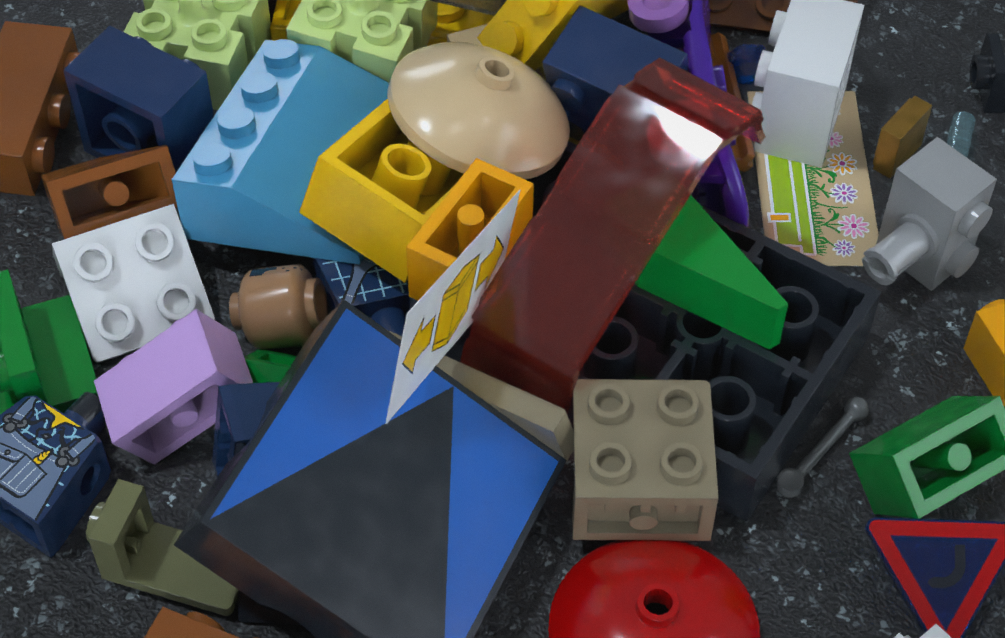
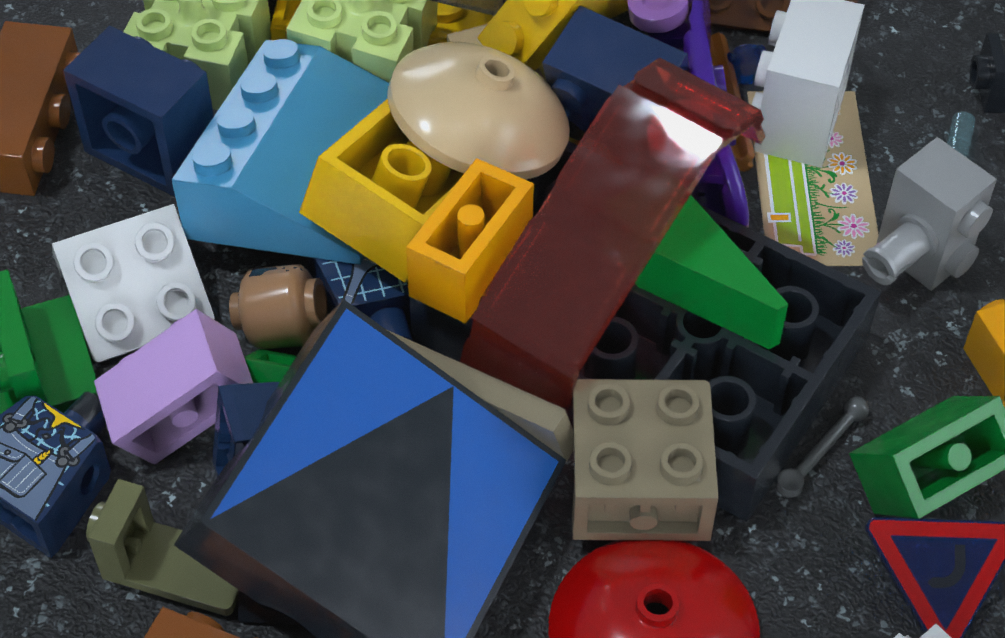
dark orange slope [41,145,177,239] -> none
white sticker [385,190,520,424] -> none
pearl gold tile [873,96,932,179] -> none

